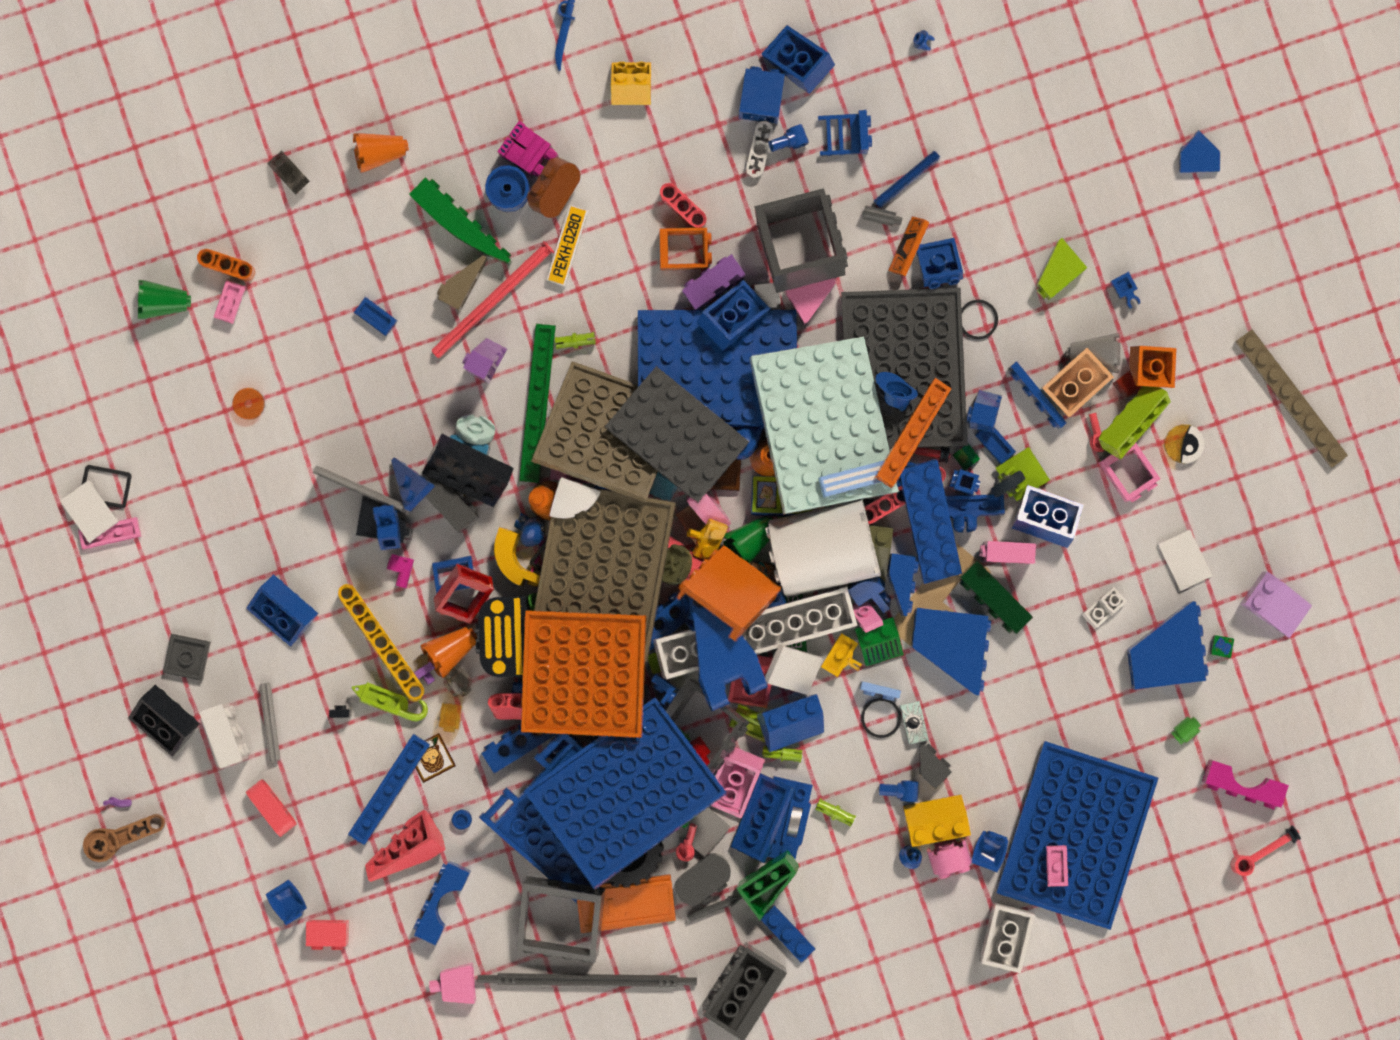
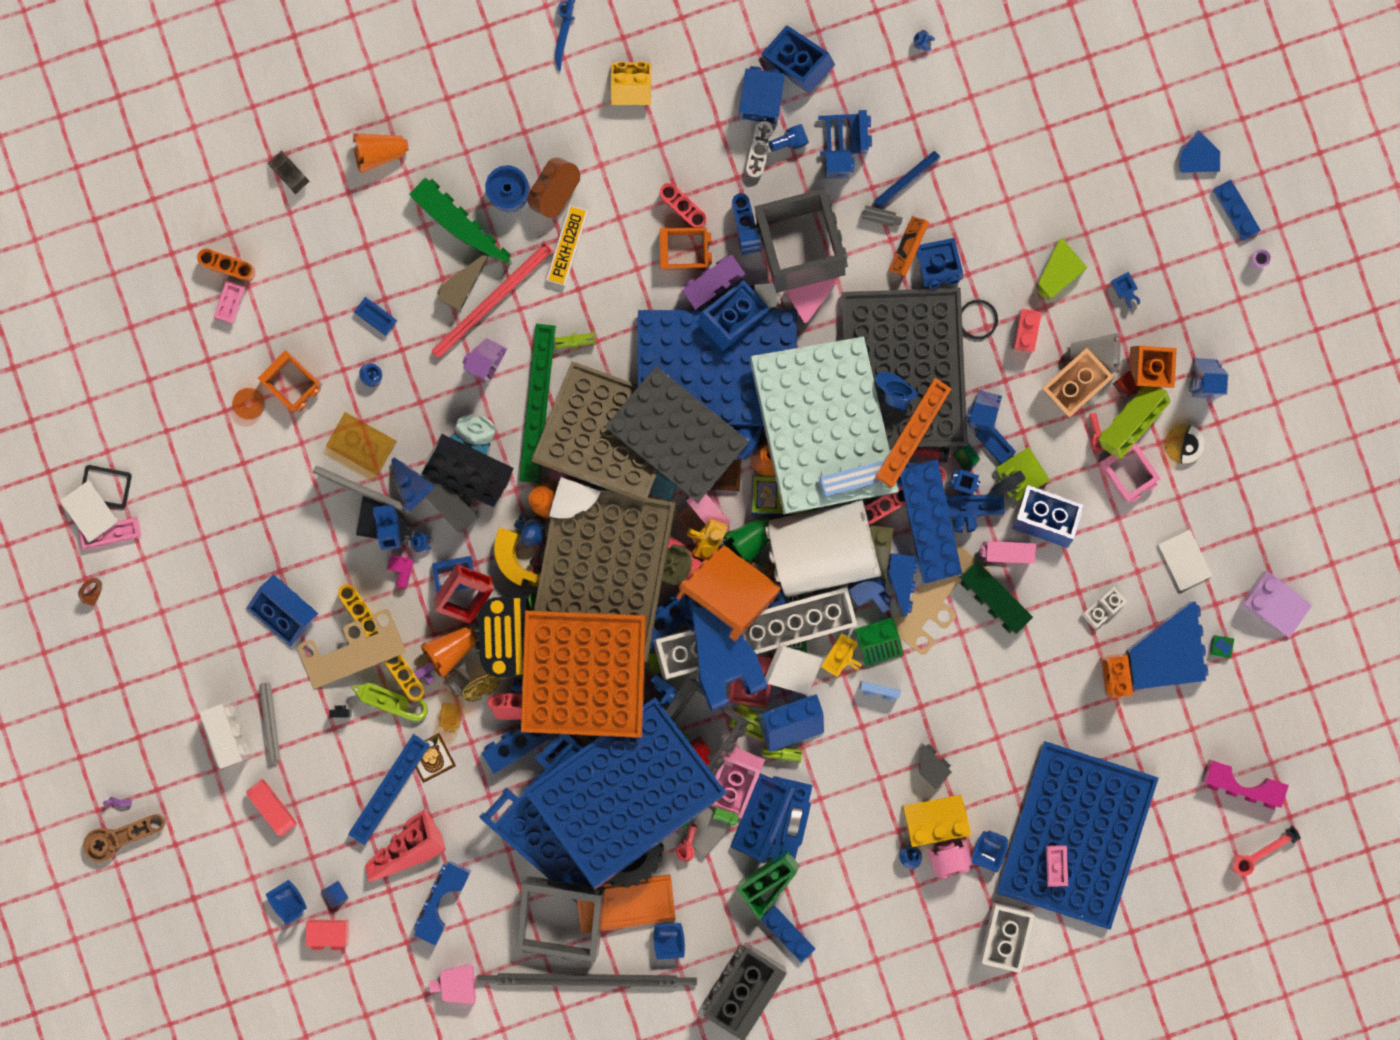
black slope [128,685,200,757] -> none
green cone [138,280,191,319] -> none
dark grey tile [163,634,211,681] -> none
blue tile [452,809,472,830] -> none
dark pink hips [497,121,559,177] -> none
dark grey brick [676,853,731,906] -> none
dark grey piece [687,895,743,922] -> none
lime pin [815,798,856,827] -> none
bright pink plate [852,601,883,633] -> none
black piece [861,698,901,738] -> none
blue pin [879,780,919,802] -> none
tile [900,701,929,744] -> none
blue slope [911,608,991,696] -> none
blue plate [1009,361,1067,429] -> none
bright green brick [1171,716,1201,745] -> none
dark tan plate [1235,329,1348,468] -> none
none -> dark orange piece [78,578,102,606]
none -> orange window [257,350,322,413]
none -> tan piece [297,609,406,689]
none -> blue slope [321,880,349,908]
none -> clear yellow tile [326,412,397,475]
none -> blue hat [359,363,382,387]
none -> blue plate [411,532,431,552]
none -> clear yellow tile [462,674,500,702]
none -> blue piece [654,923,685,960]
none -> bright green pin [712,806,738,826]
none -> blue piece [732,193,762,256]
none -> blue brick [825,152,855,179]
none -> coral brick [1012,308,1042,353]
none -> orange window [1100,654,1133,698]
none -> blue wedge [1189,358,1228,399]
none -> blue plate [1213,179,1261,241]
none -> lavender beam [1249,249,1271,269]

